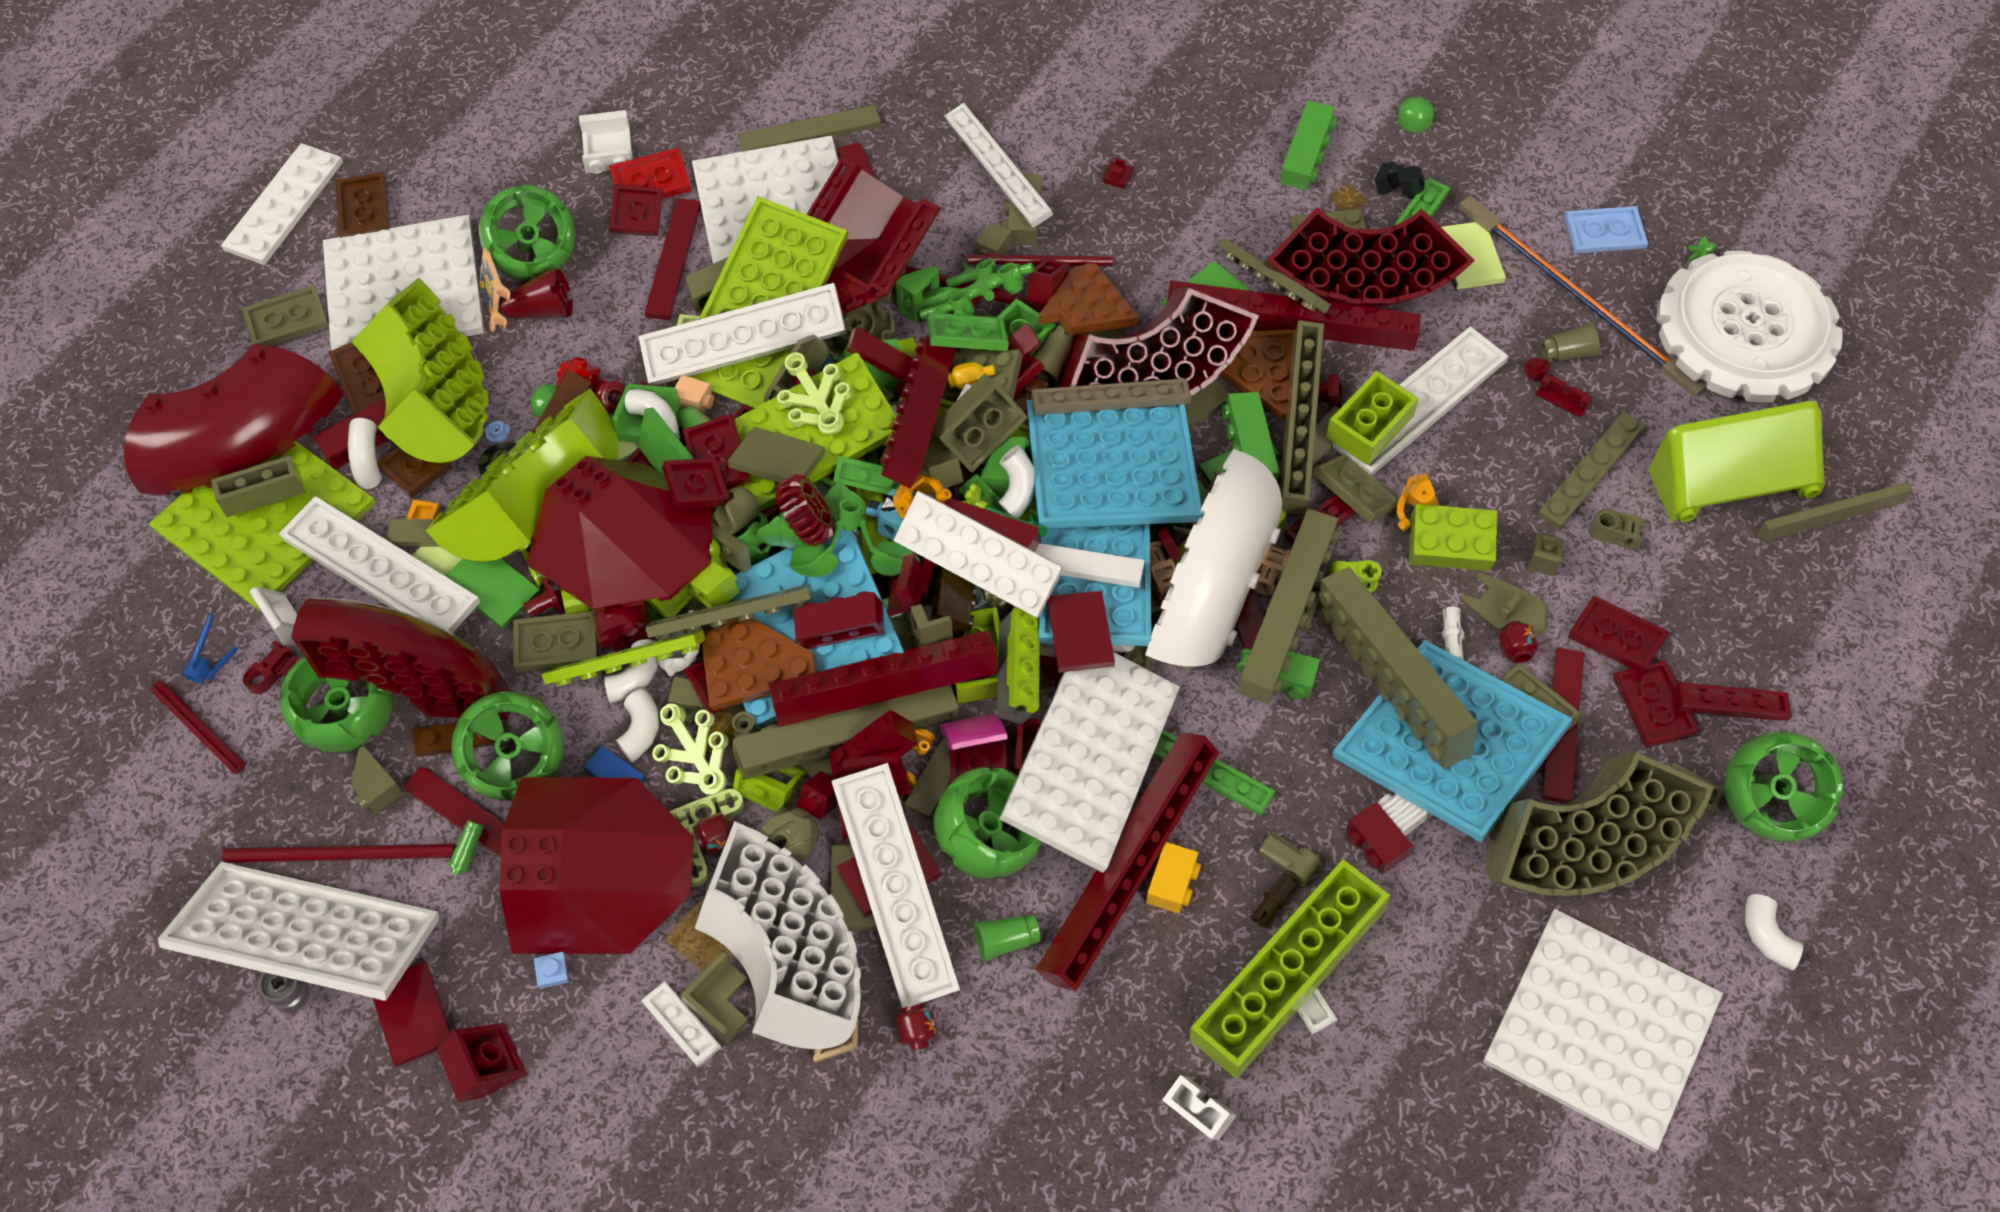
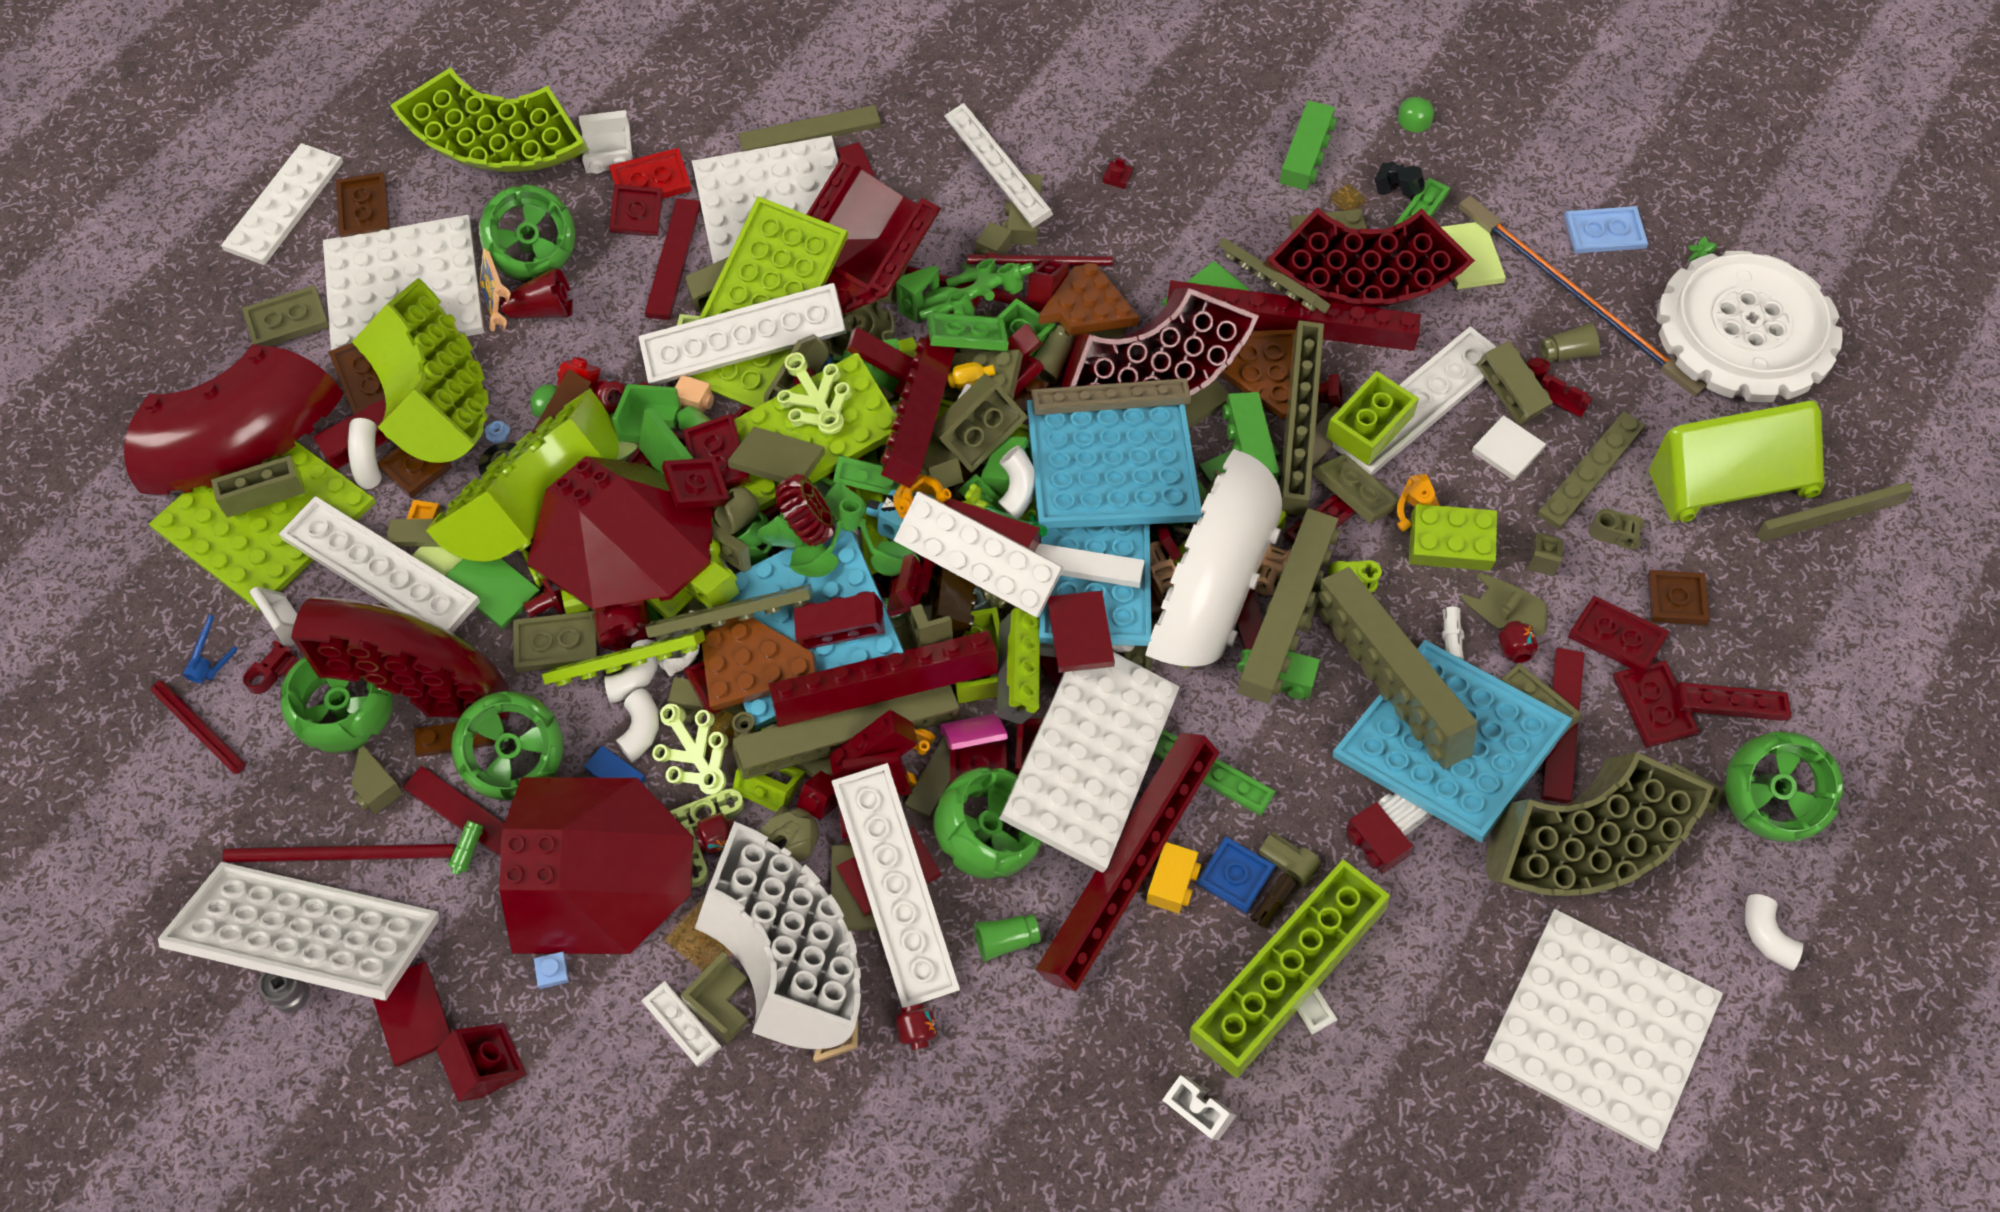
white cylinder [625,389,680,440] -> none
none -> lime brick [390,67,590,172]
none -> blue tile [1196,836,1276,914]
none -> white tile [1472,415,1546,481]
none -> olive brick [1476,340,1553,426]
none -> reddish brown plate [1647,570,1710,626]

